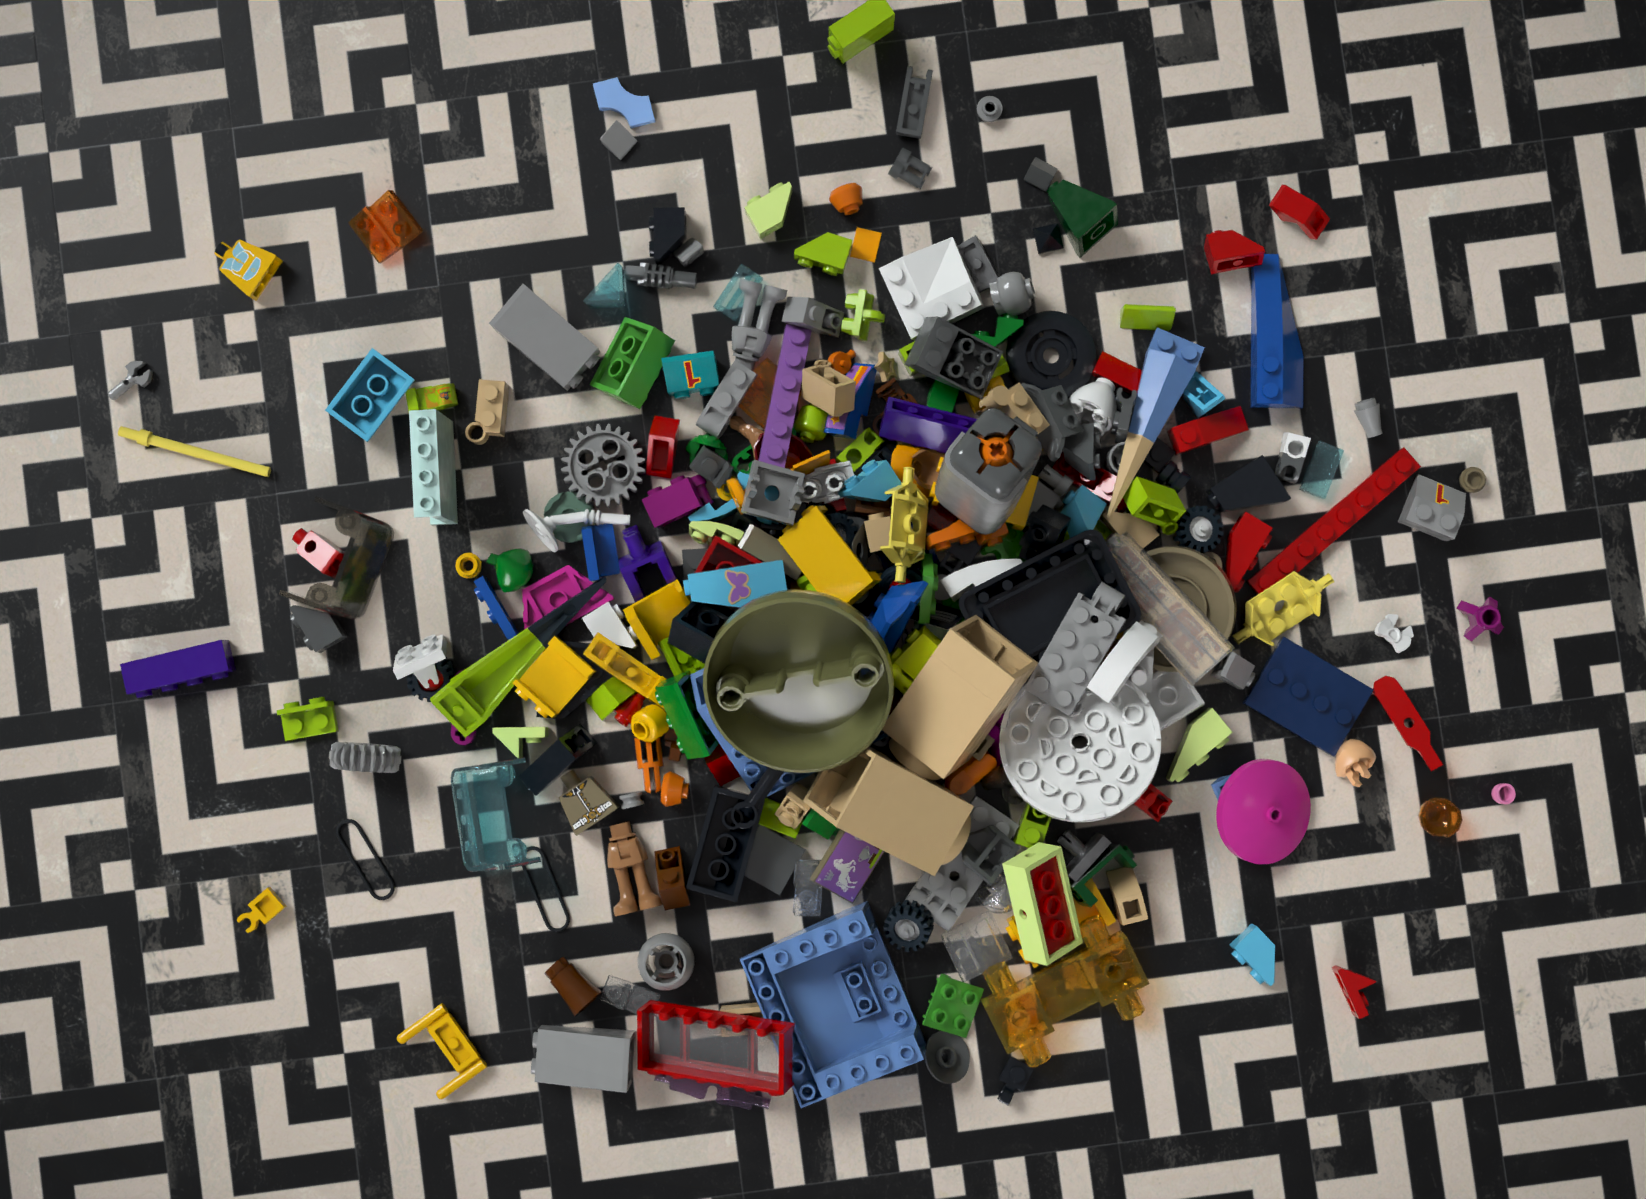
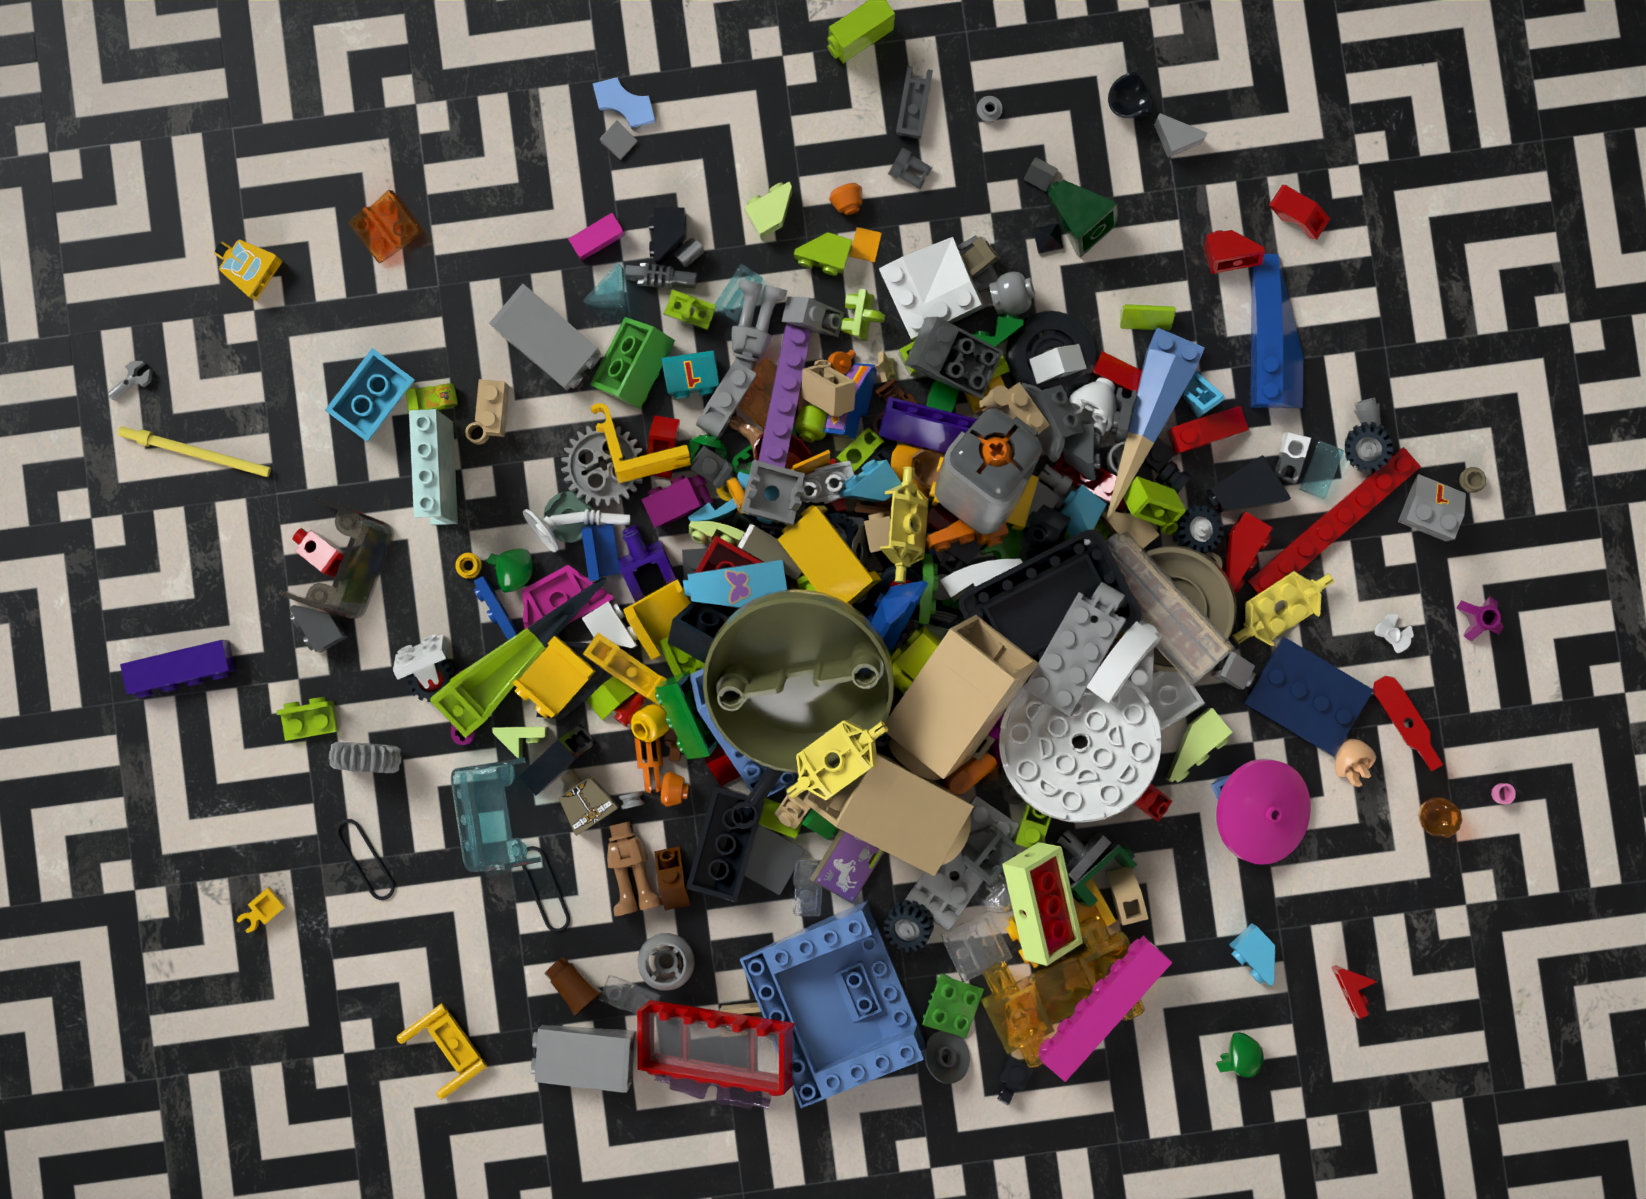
none -> dark pink slope [568,213,625,261]
none -> yellow hinge [590,403,691,484]
none -> lime hips [663,290,716,330]
none -> light yellow plate [786,720,888,800]
none -> dark tan panel [962,236,1000,278]
none -> white slope [1029,344,1087,384]
none -> dark pink brick [1038,936,1172,1082]
none -> black helmet [1108,72,1153,119]
none -> light grey slope [1154,113,1207,158]
none -> green piece [1216,1032,1264,1078]
none -> black wheel [1345,422,1393,472]

